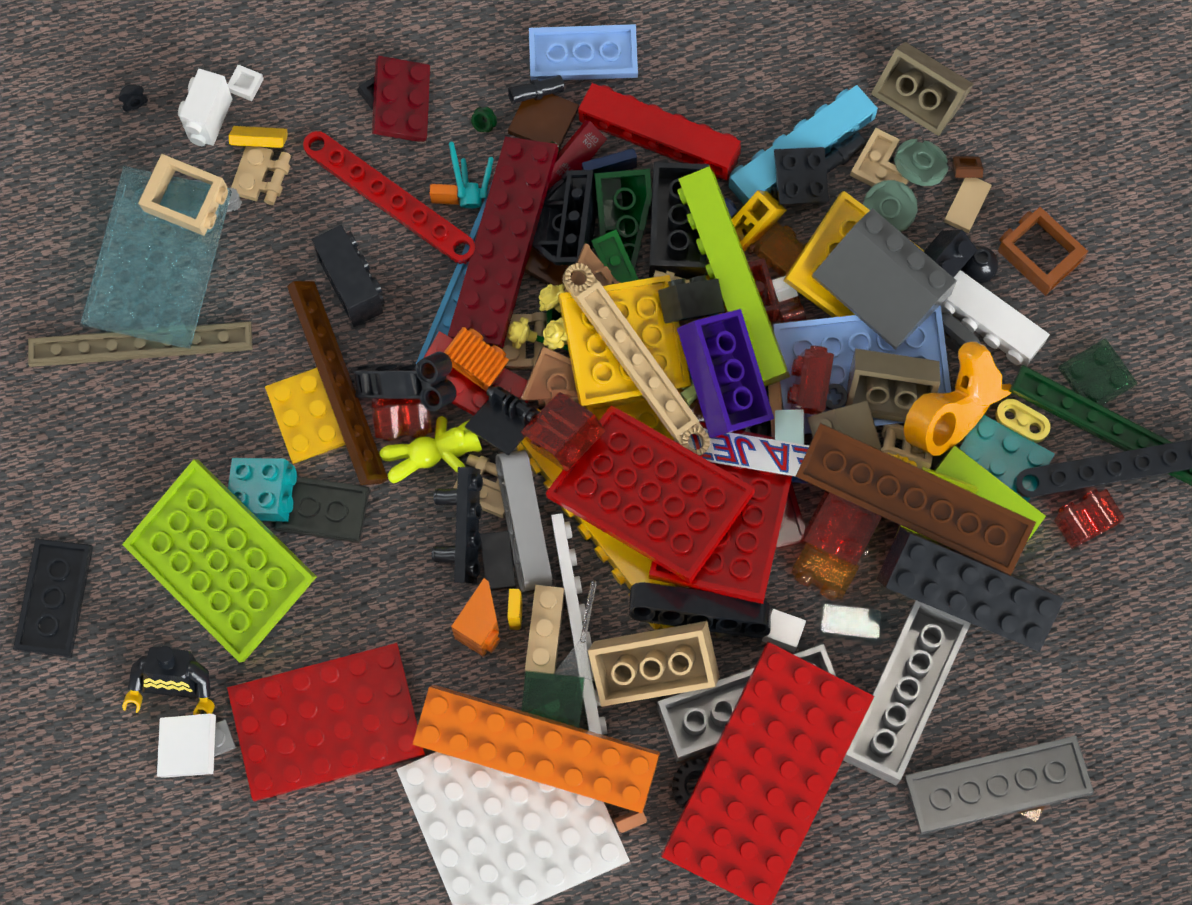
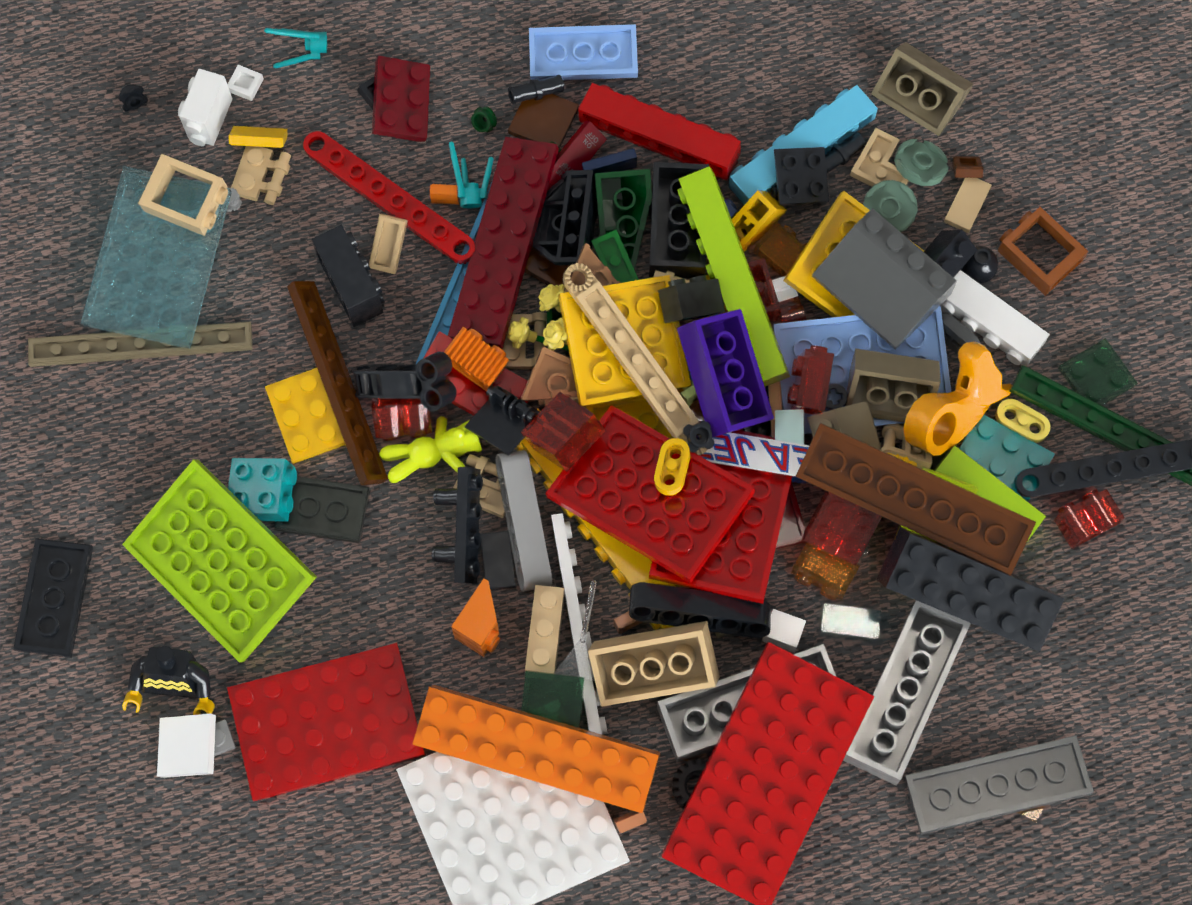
yellow tile [507,589,523,630] -> none
none -> teal plant [264,28,327,68]
none -> tan tile [368,213,408,274]
none -> nougat tile [614,611,642,634]
none -> yellow plate [654,438,690,495]
none -> black plate [683,421,714,453]

